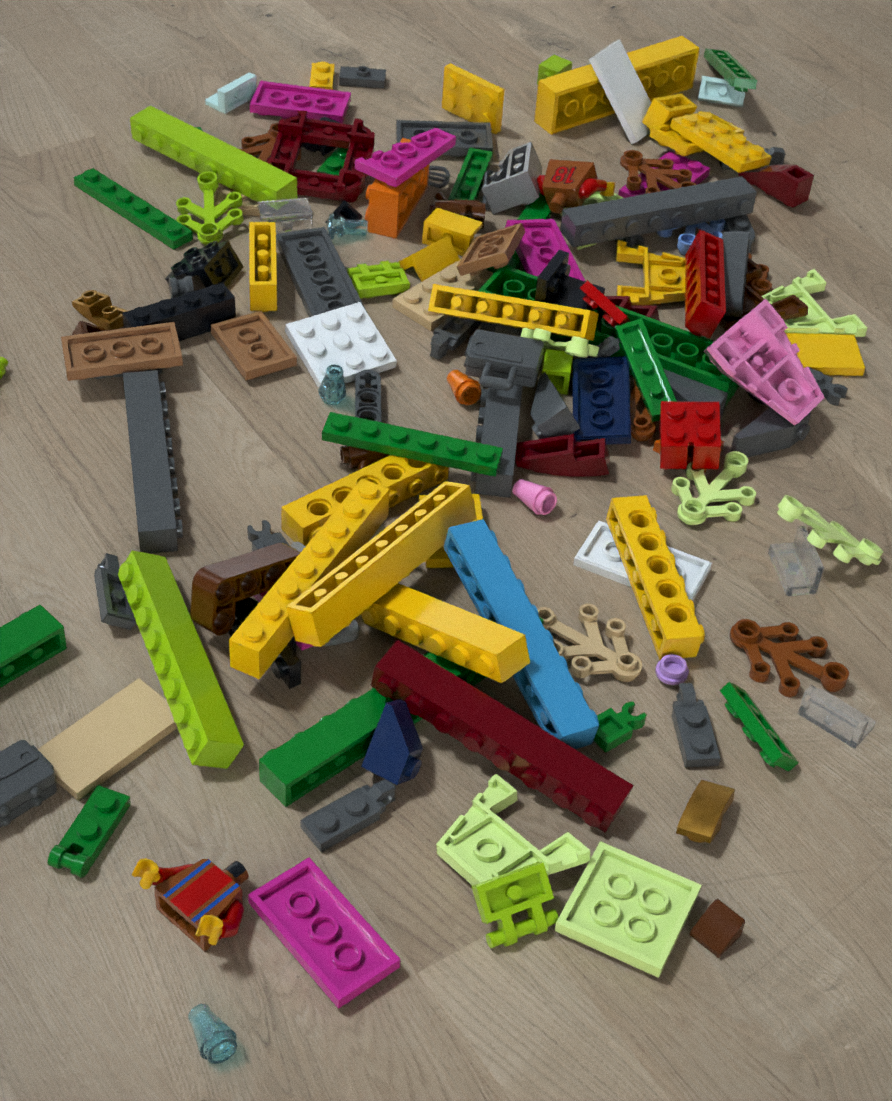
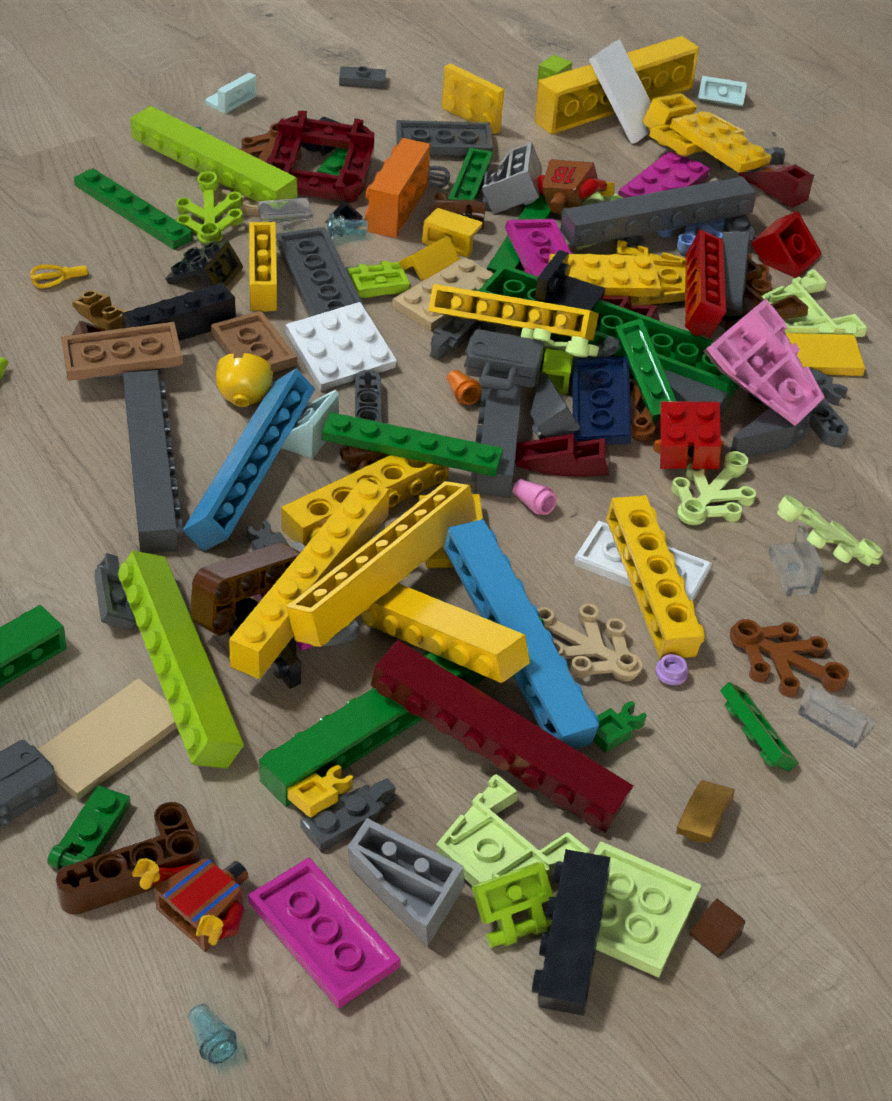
dark grey wheel [169,275,194,298] -> none
dark pink plate [250,81,351,123] -> none
yellow plate [309,61,335,90] -> none
clear light blue cone [318,364,347,405] -> none
dark pink wing [355,128,456,187] -> none
dark blue slope [361,699,423,785] -> none
medium nougat plate [457,223,525,276] -> none
red plate [580,280,631,328] -> none
dark orange plant [620,150,697,194] -> none
dark grey hinge [671,683,721,767] -> none
green plate [704,48,757,92] -> none
none -> yellow piece [30,264,88,289]
none -> reddish brown beam [56,802,201,915]
none -> dark azure brick [182,368,315,551]
none -> yellow cylinder [216,353,273,407]
none -> light aqua slope [281,389,339,459]
none -> yellow plate [287,765,353,818]
none -> light grey wedge [347,818,465,947]
none -> black brick [532,849,611,1016]
none -> yellow plate [548,253,661,297]
none -> red slope [751,211,822,278]
none -> dark grey beam [809,398,849,447]

